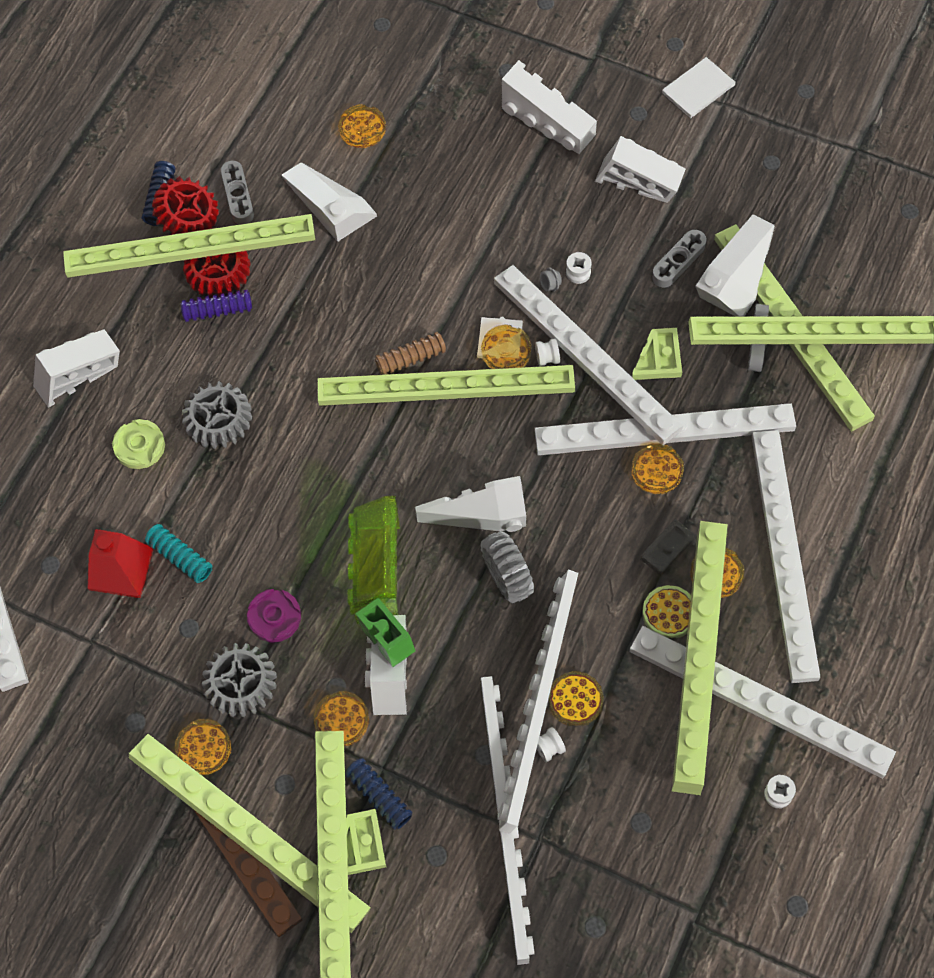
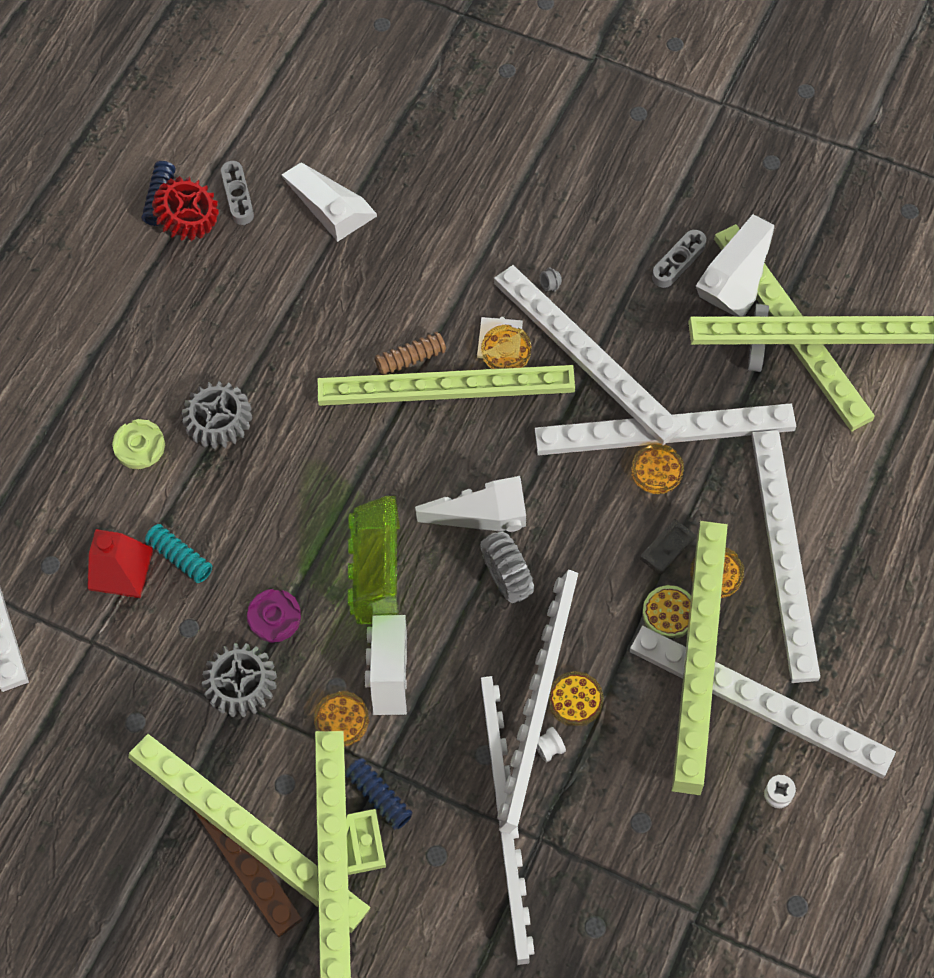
white wedge [33,329,120,408] -> none
yellowish green plate [64,214,315,278] -> none
clear yellow tile [175,719,231,775] -> none
dark purple piece [181,290,252,322] -> none
red gear [183,251,251,298] -> none
clear yellow tile [338,104,386,148] -> none
bright green brick [355,598,415,667] -> none
white wedge [502,60,597,154] -> none
white wheel [535,338,560,367] -> none
white wheel [566,252,591,284] -> none
white wedge [595,136,685,203] -> none
yellowish green wing [632,328,682,380] -> none
white piece [662,57,735,118] -> none

